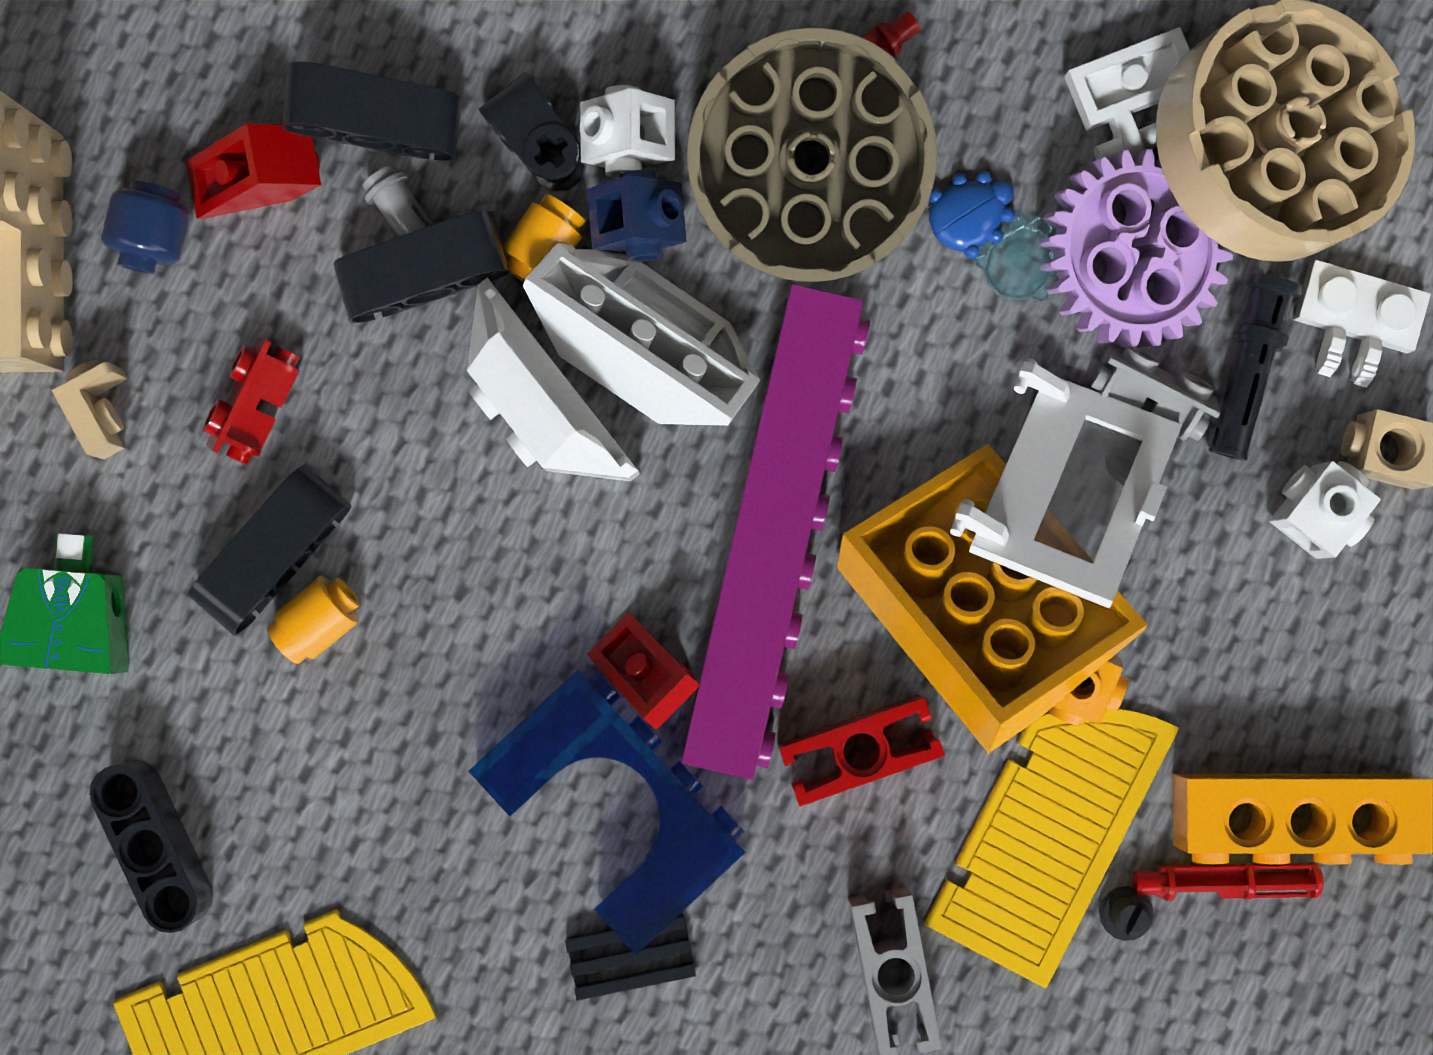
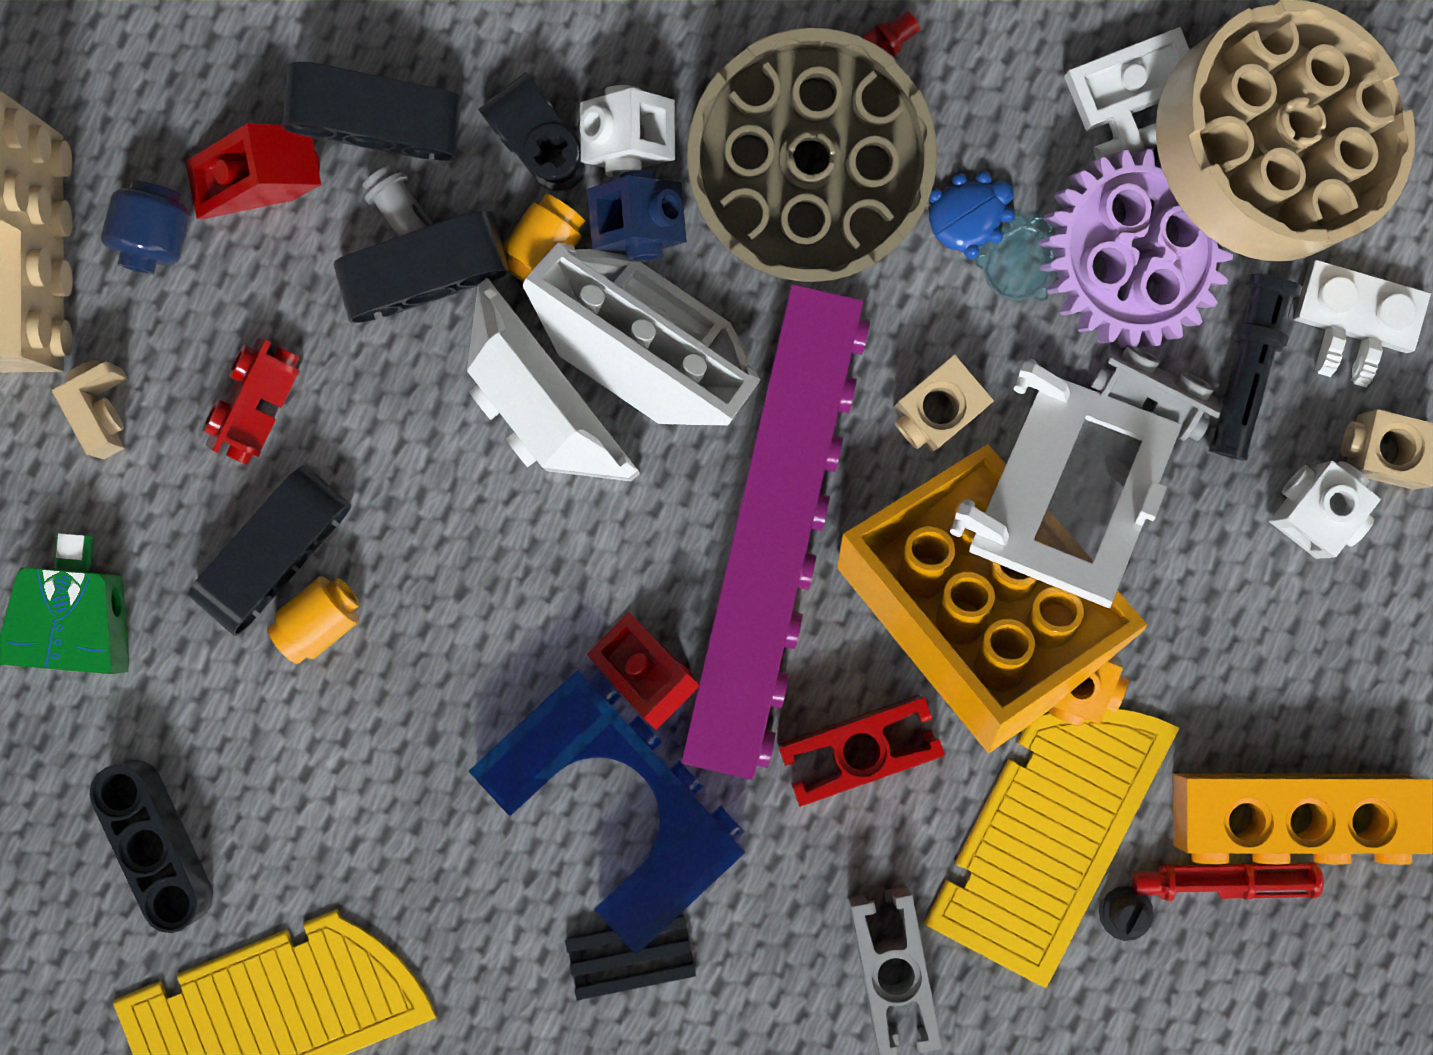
none -> tan brick [893,354,994,453]

